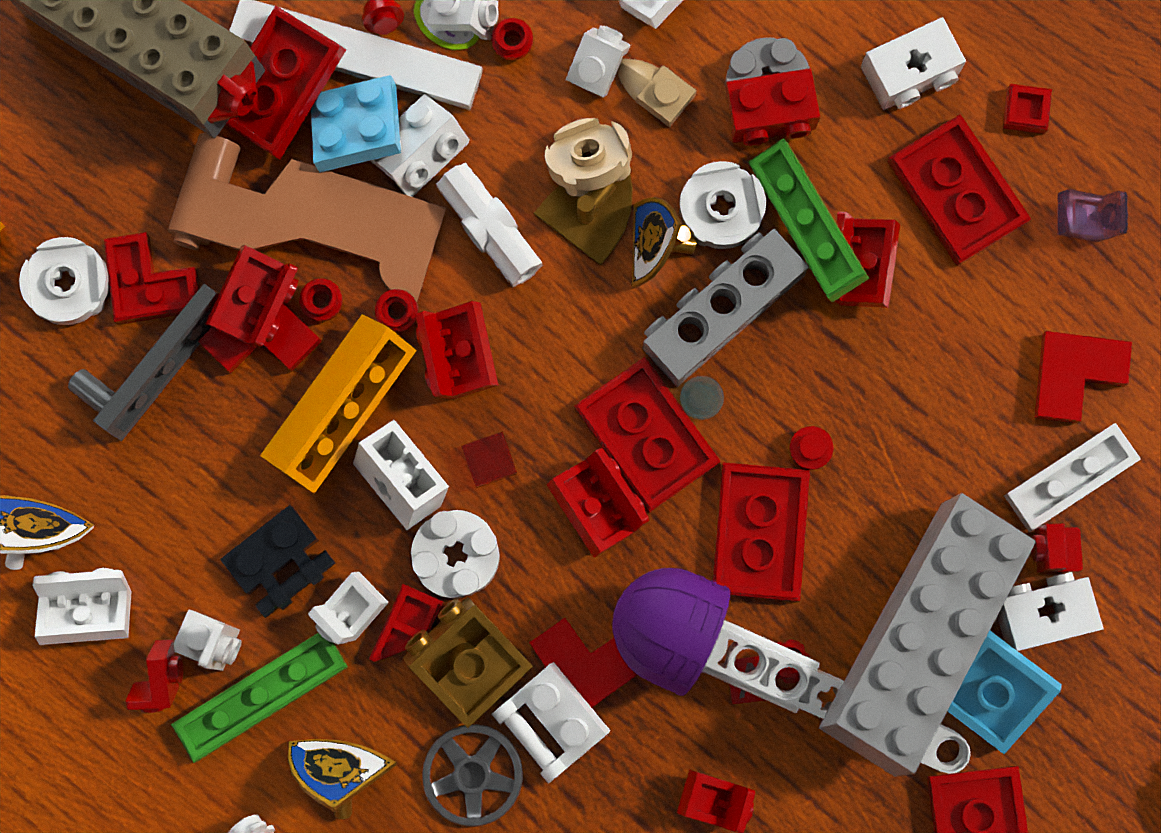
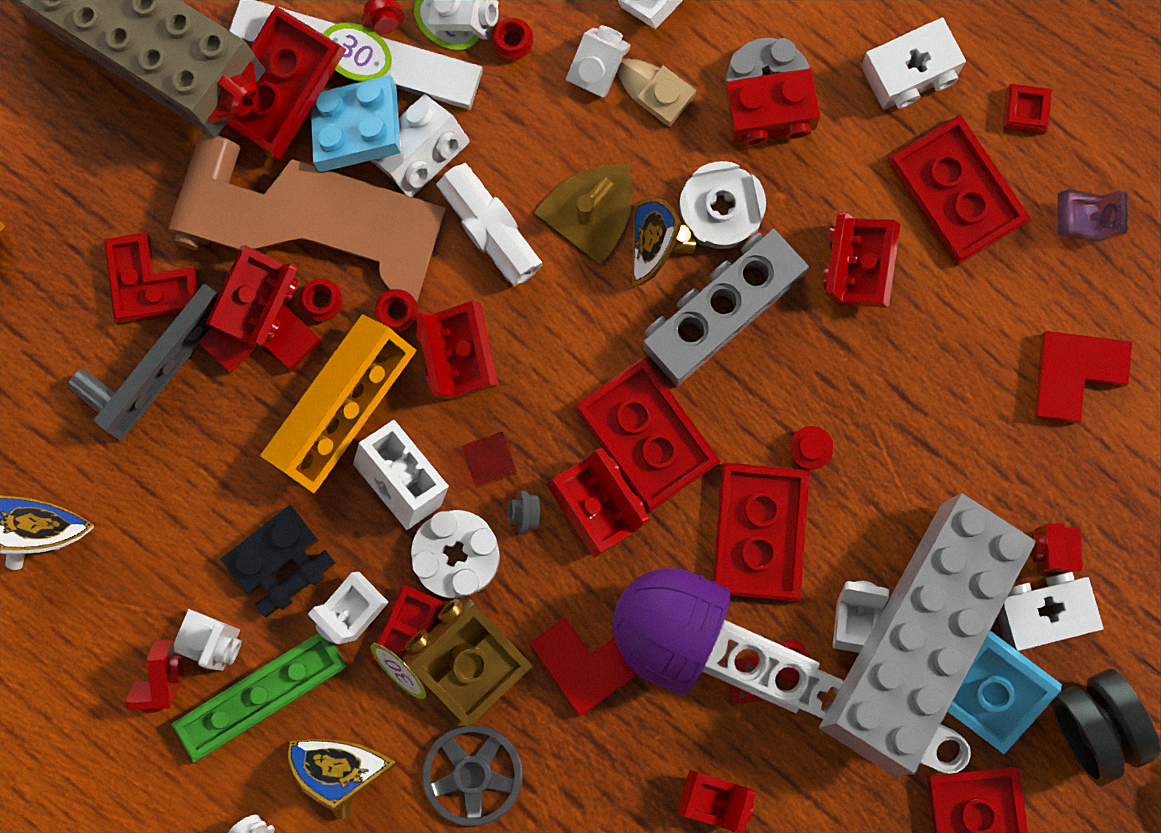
white plate [19,237,110,325] -> none
white bracket [33,568,132,645] -> none
white plate [492,662,610,784] -> none
tan plate [545,118,632,197] -> none
clear light blue plate [680,376,724,420] -> none
bright green tile [748,138,869,302] -> none
white plate [1004,423,1141,532] -> none
none -> sticker [323,23,392,81]
none -> sticker [371,643,426,699]
none -> dark grey plate [508,490,540,535]
none -> white bracket [832,581,889,653]
none -> pearl dark grey wheel [1051,668,1161,786]

